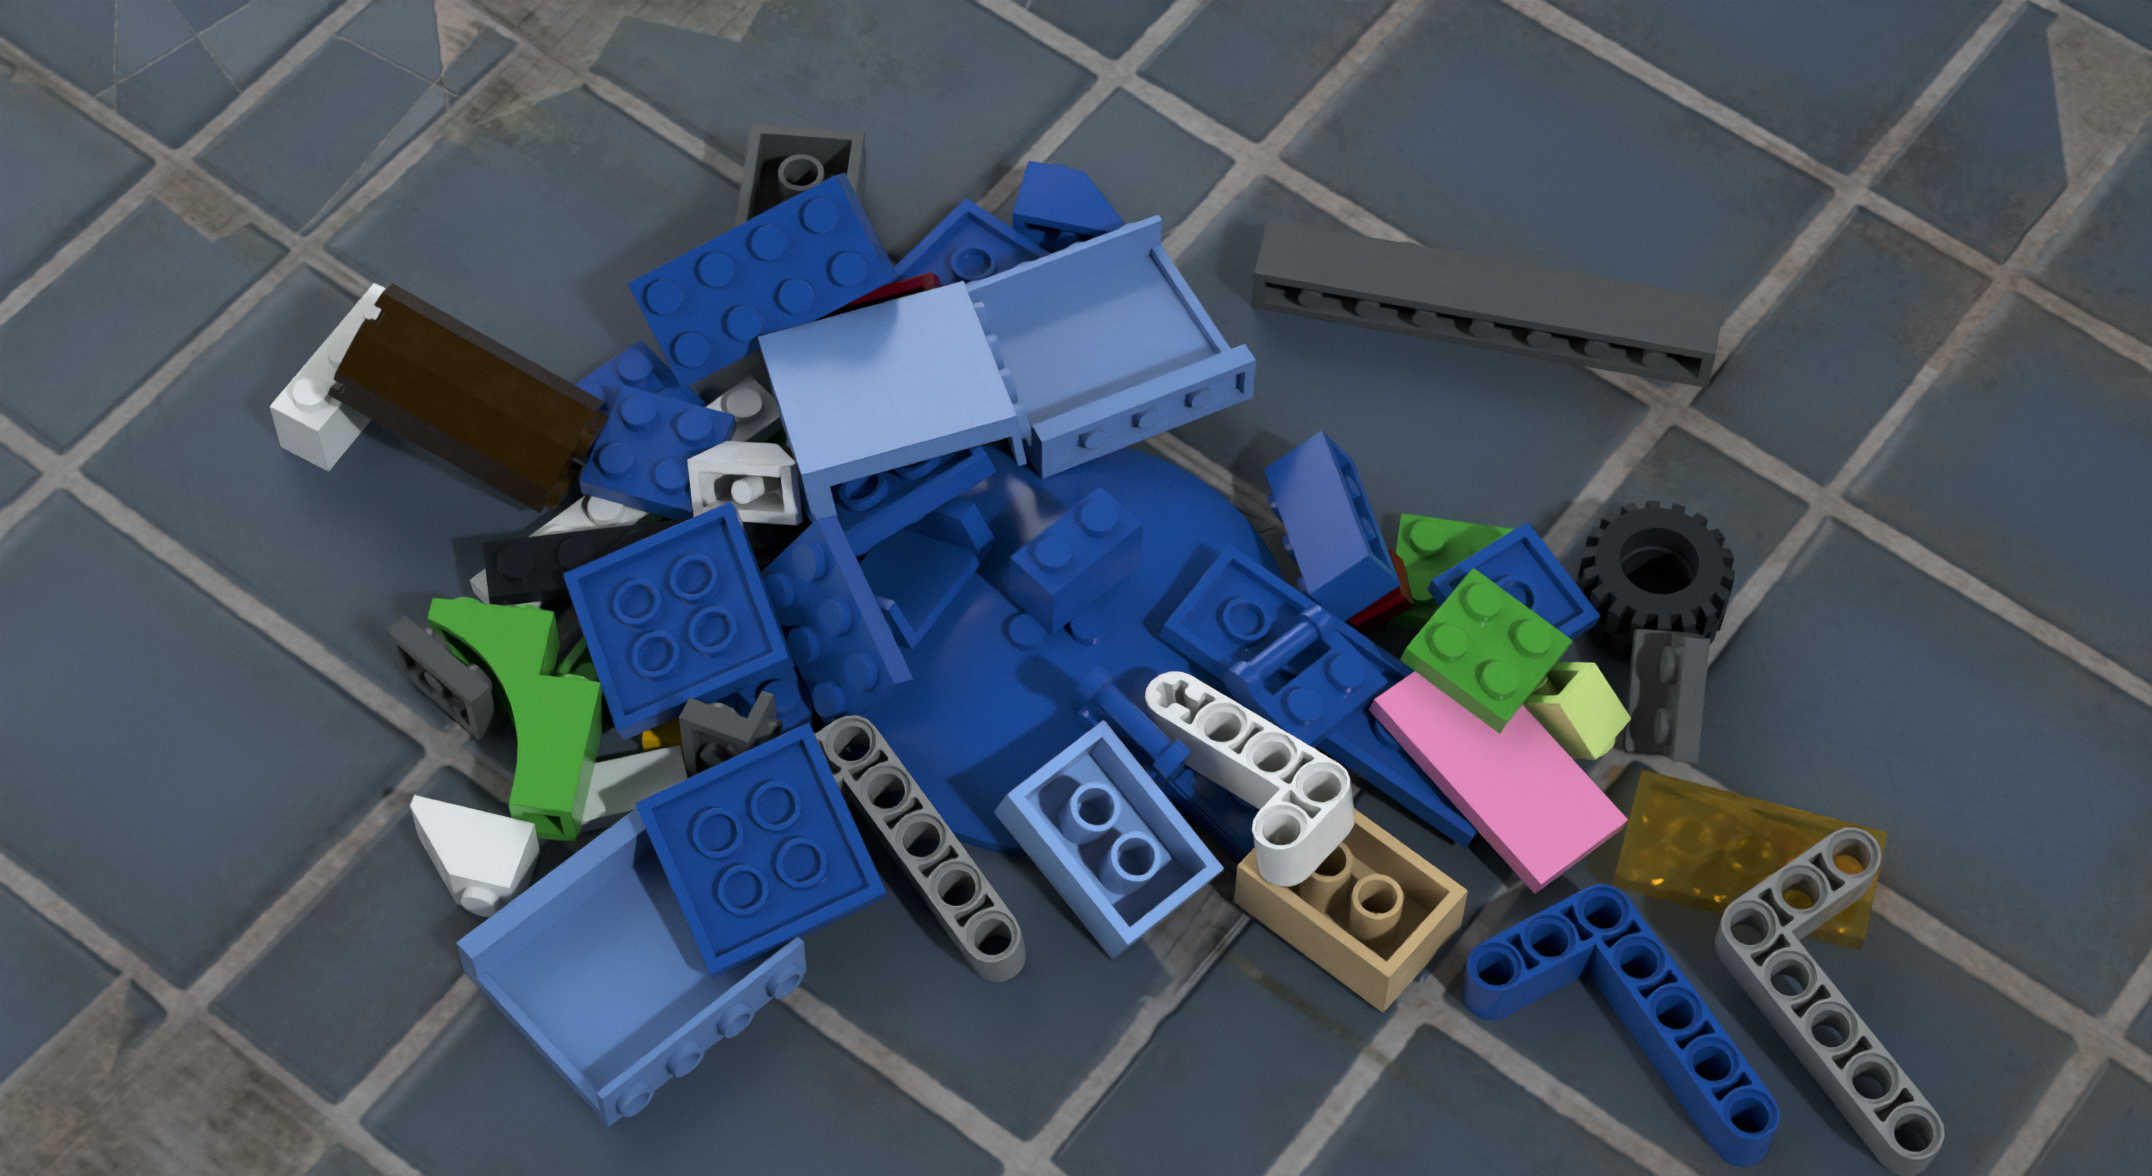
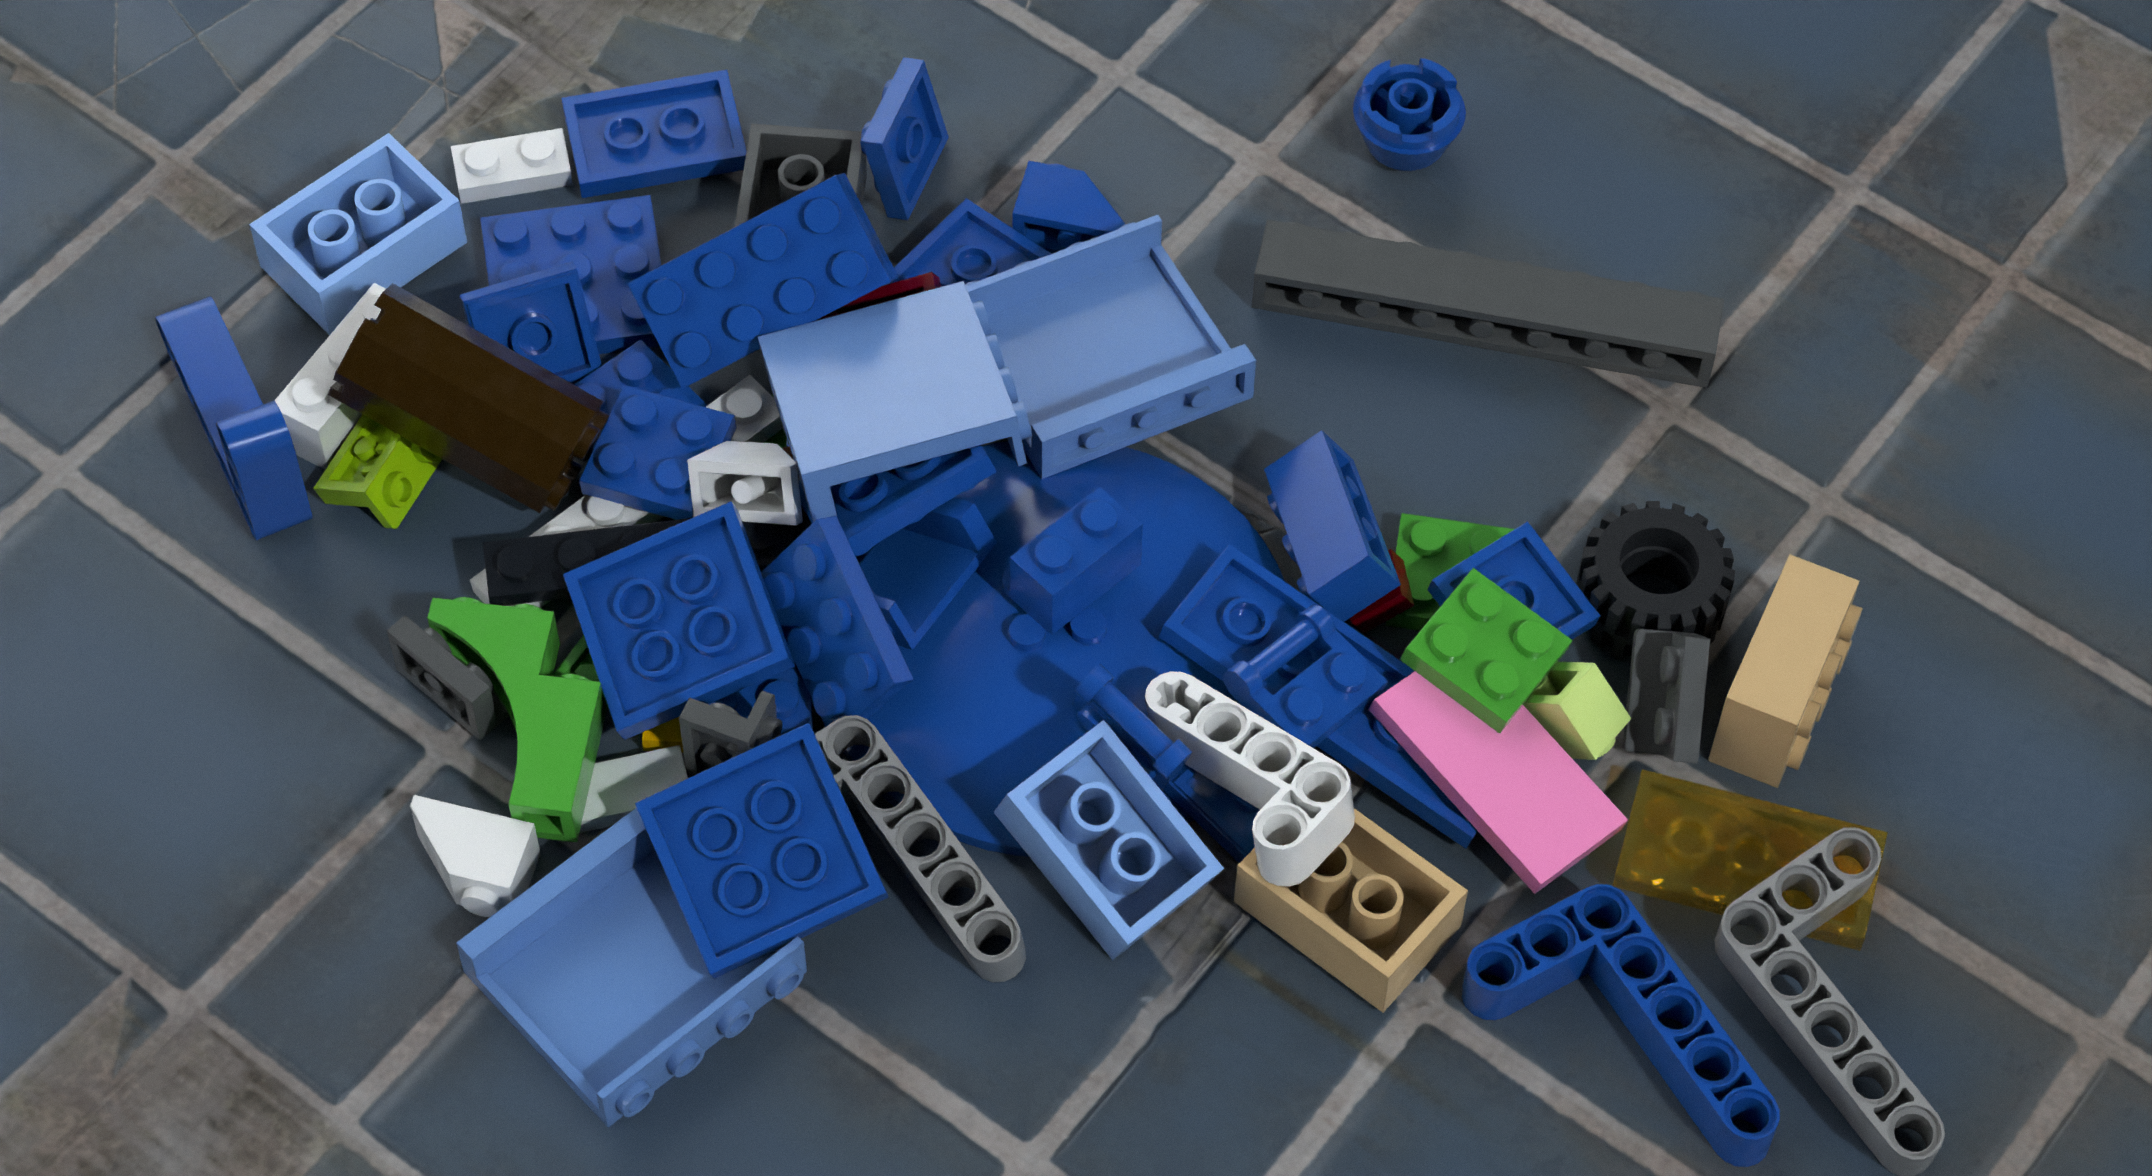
none -> blue beam [155,296,313,540]
none -> light blue brick [249,133,467,335]
none -> lime bracket [313,414,442,529]
none -> white plate [451,128,573,204]
none -> blue plate [460,261,602,383]
none -> blue plate [480,195,662,354]
none -> blue plate [561,70,747,198]
none -> blue plate [861,57,949,220]
none -> blue cone [1353,58,1466,171]
none -> tan brick [1708,554,1863,788]

